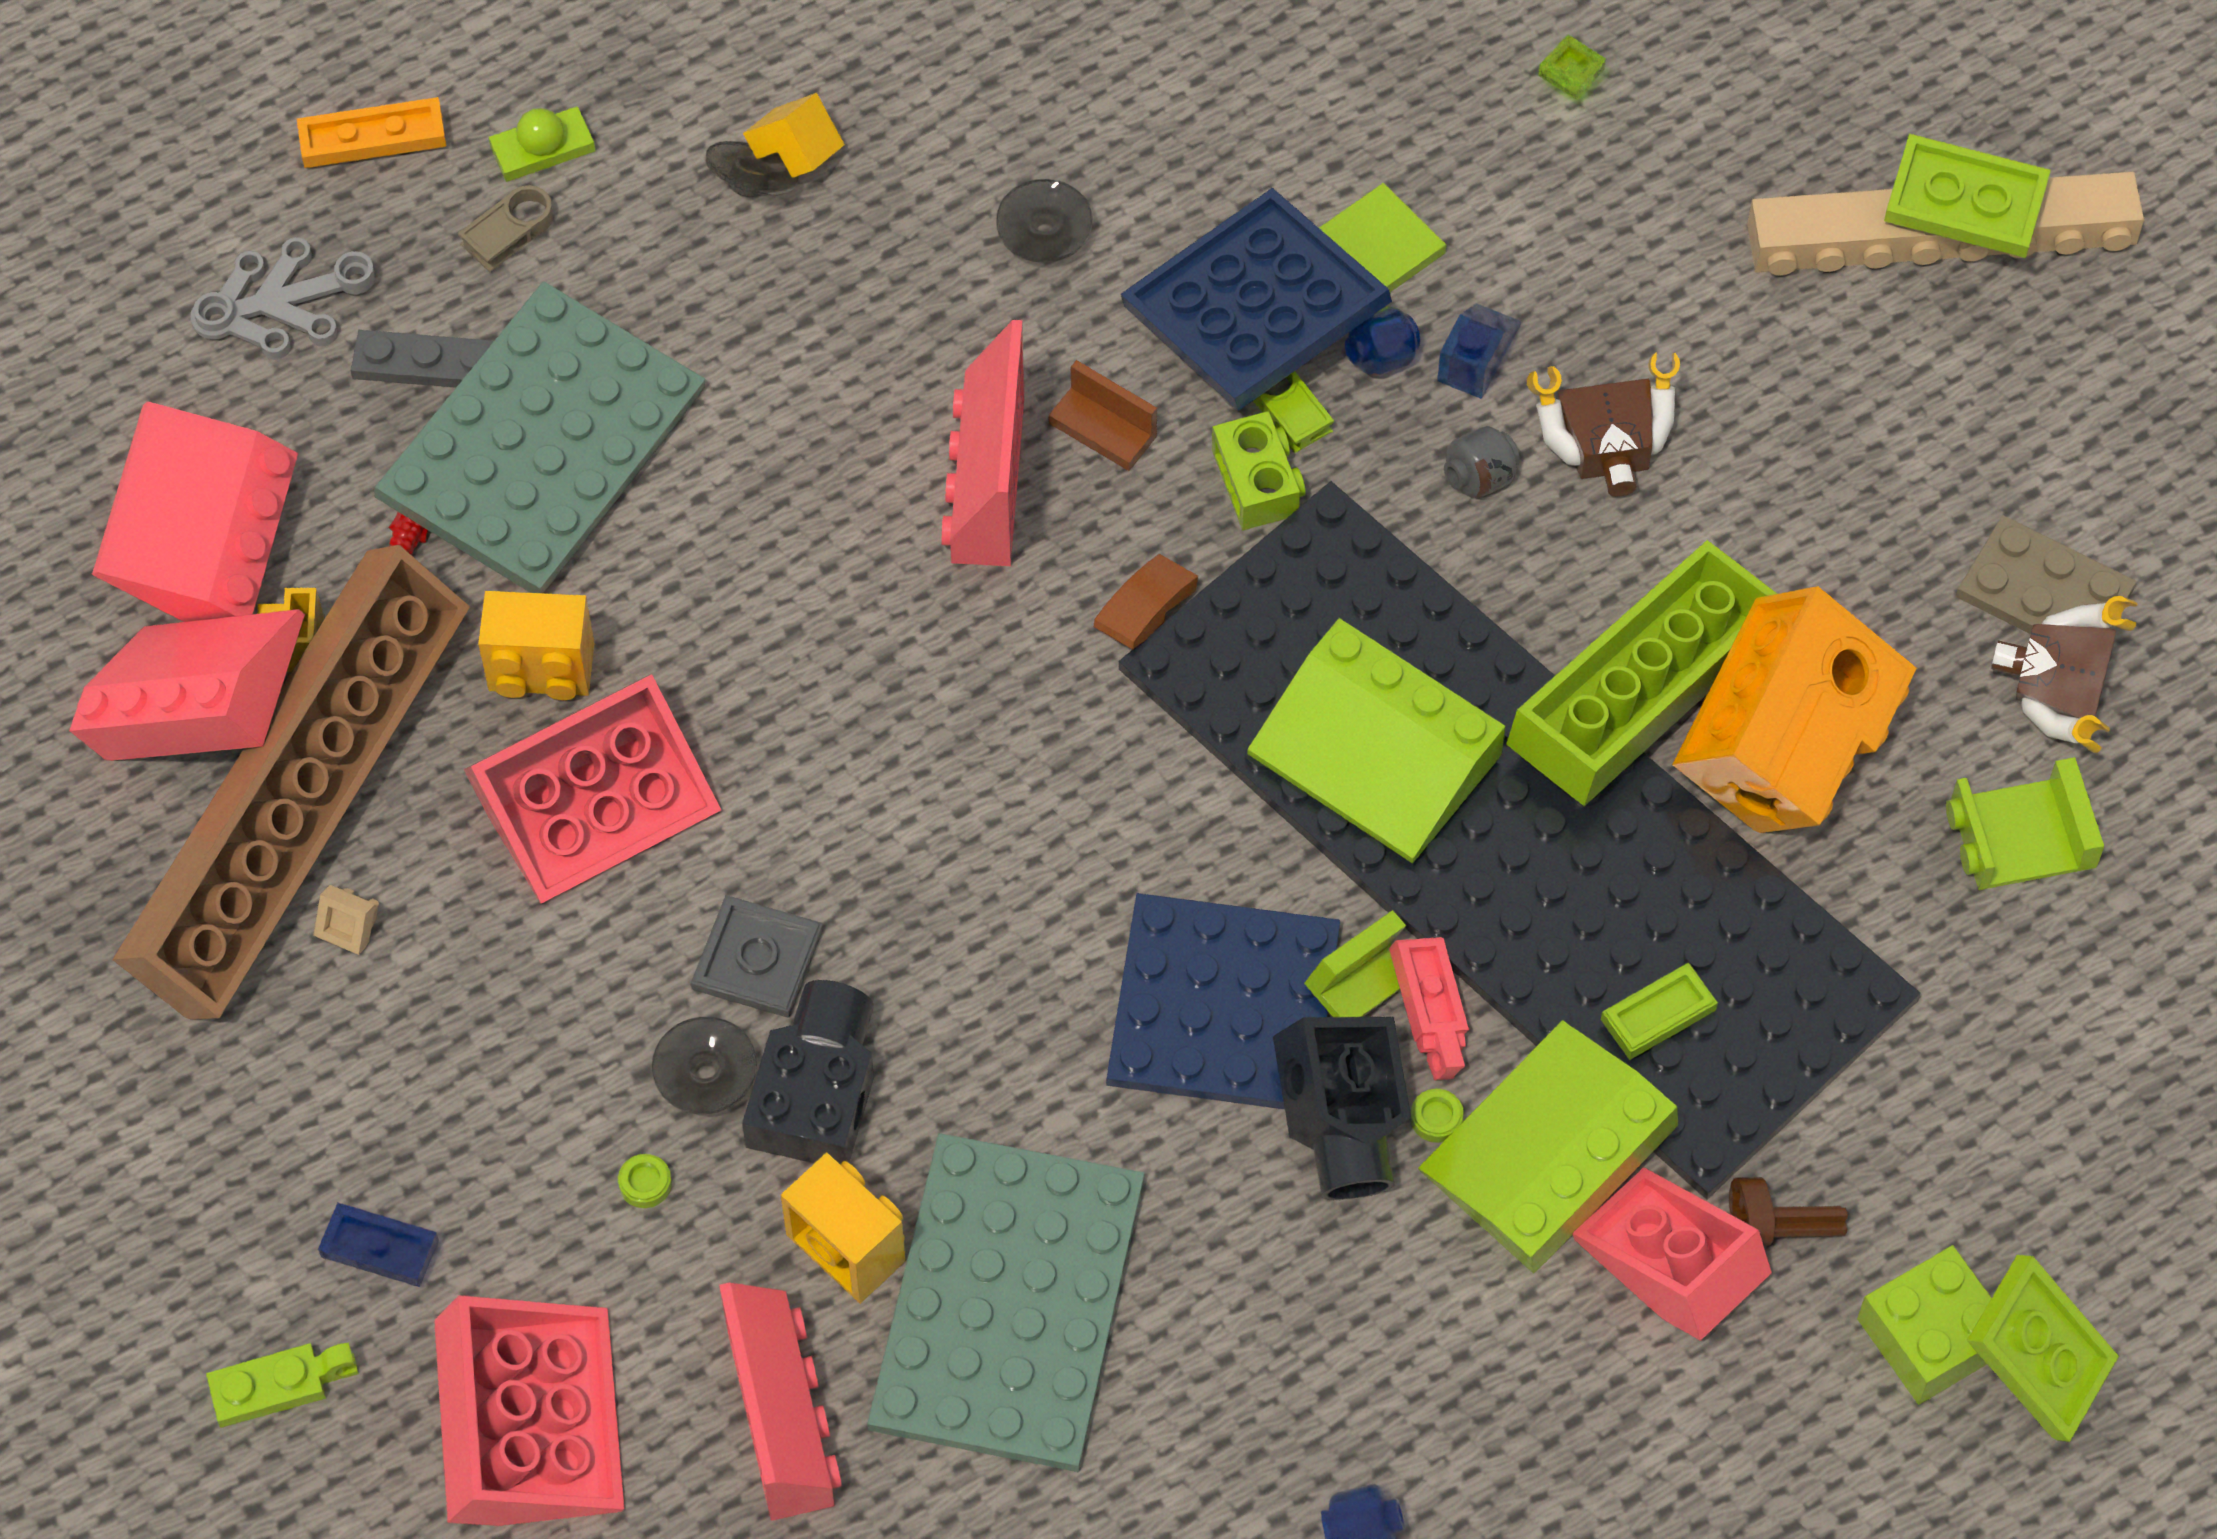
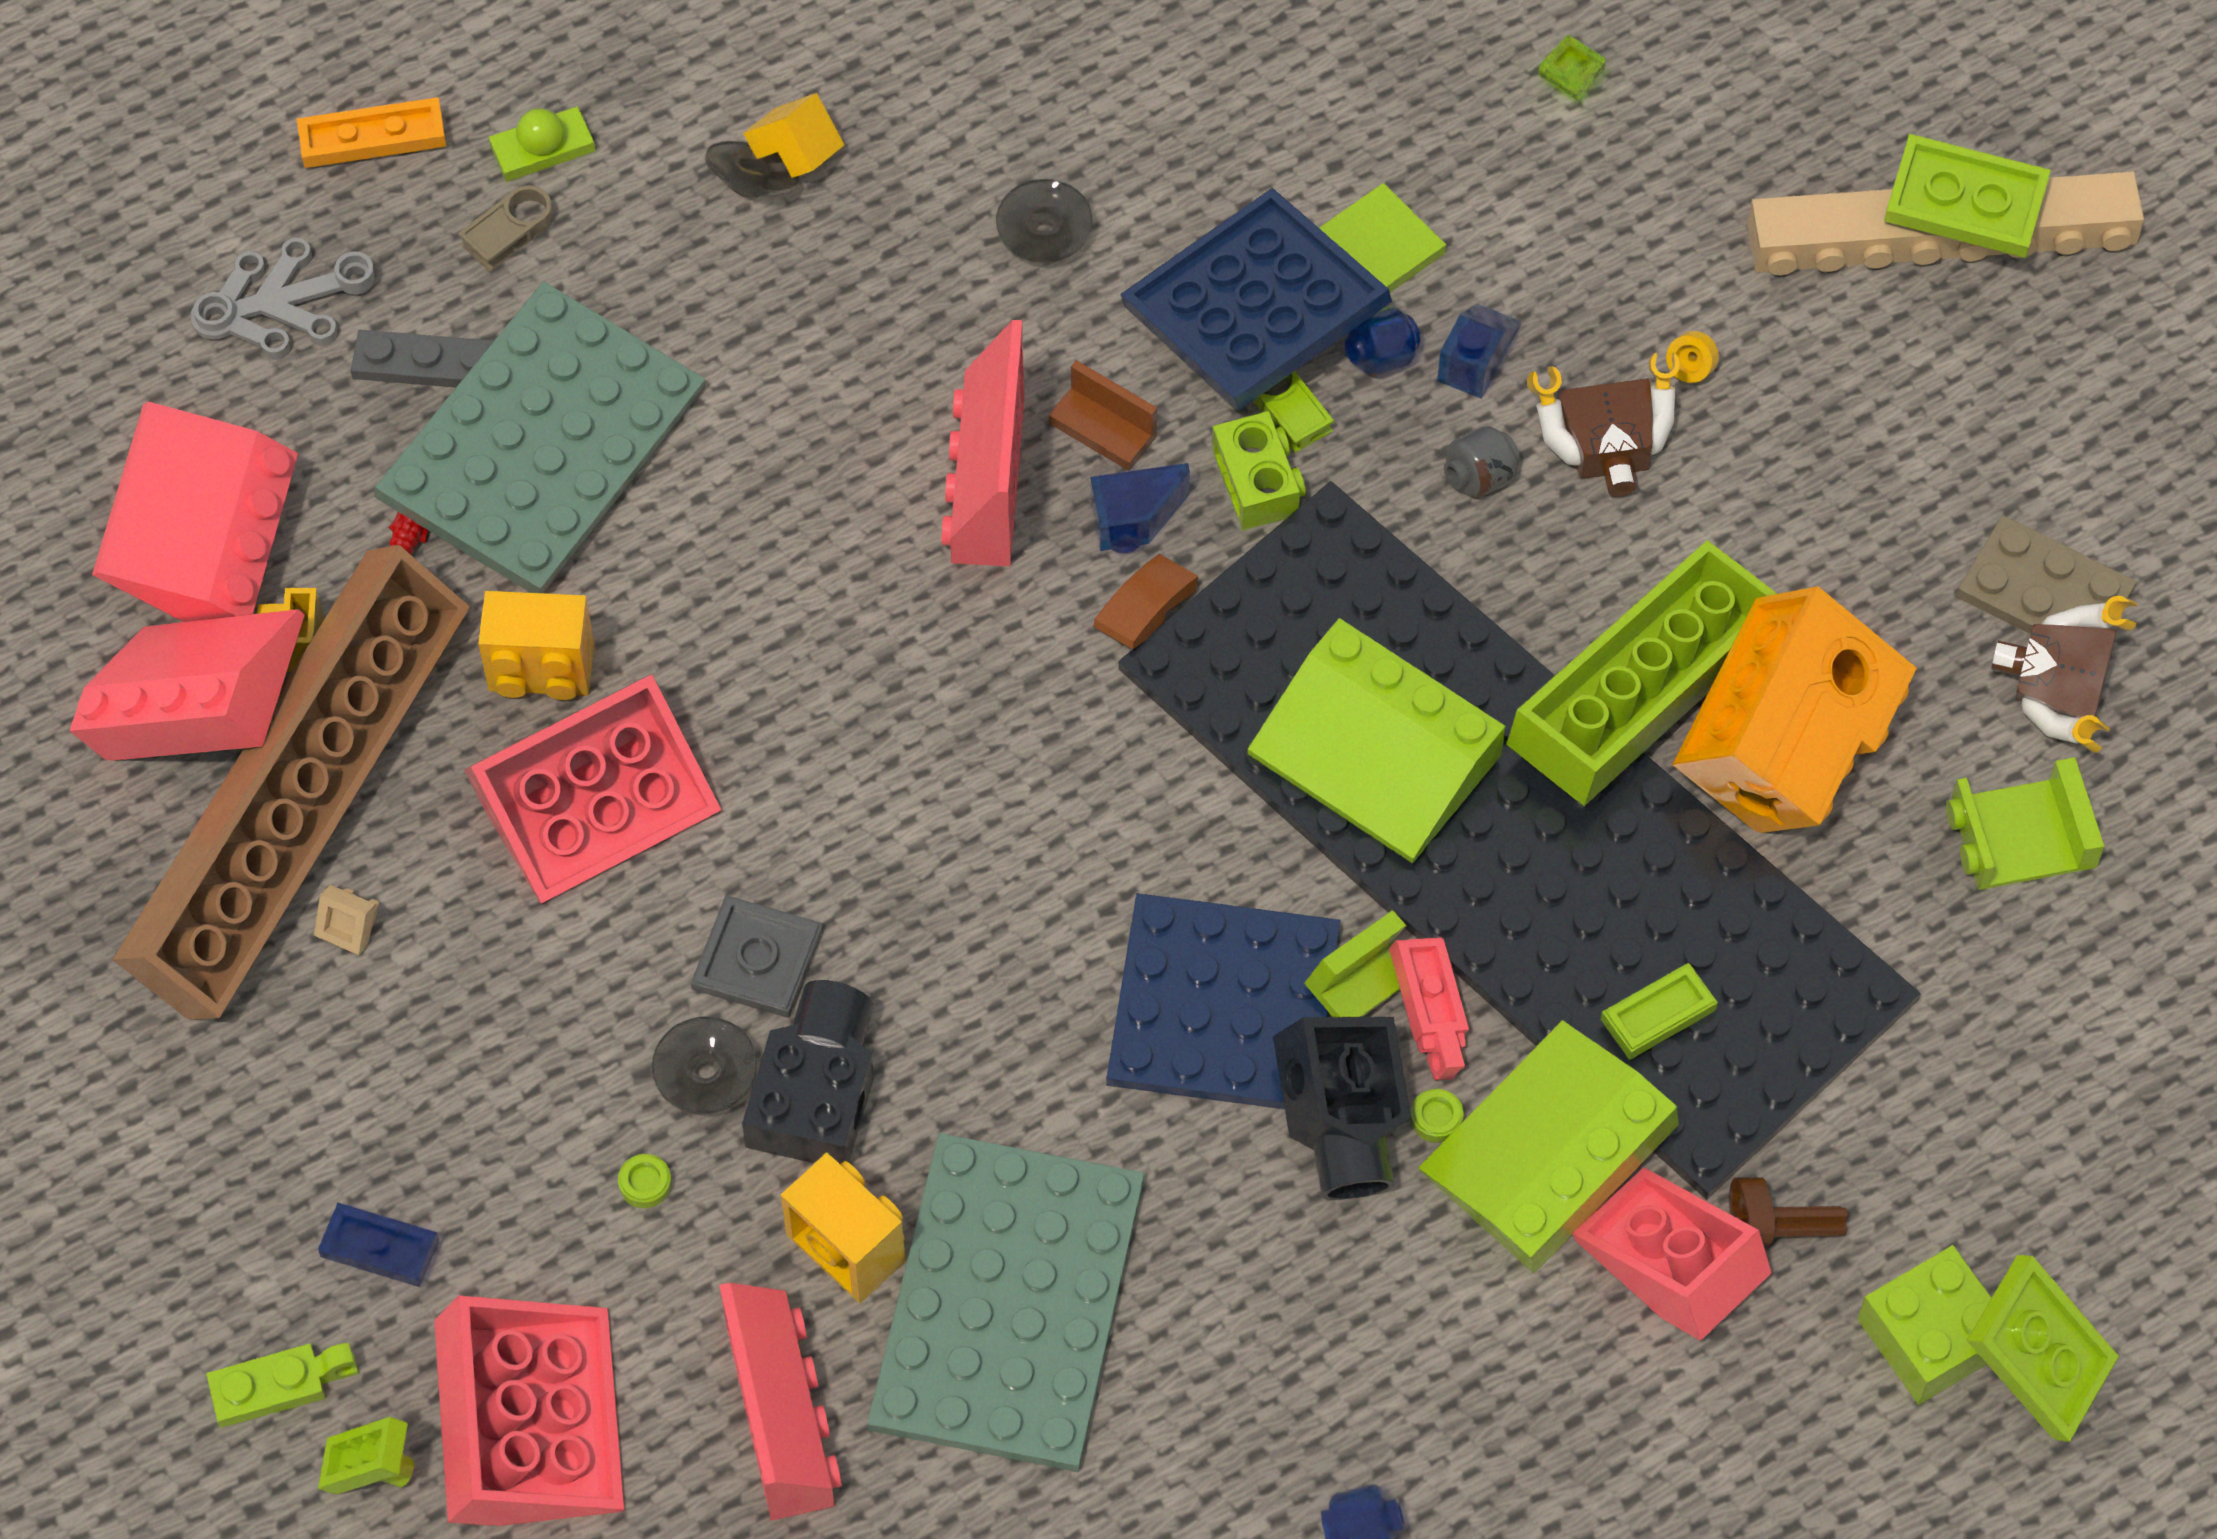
none -> lime tile [318,1416,414,1494]
none -> clear blue slope [1090,463,1190,553]
none -> yellow tile [1666,331,1719,383]

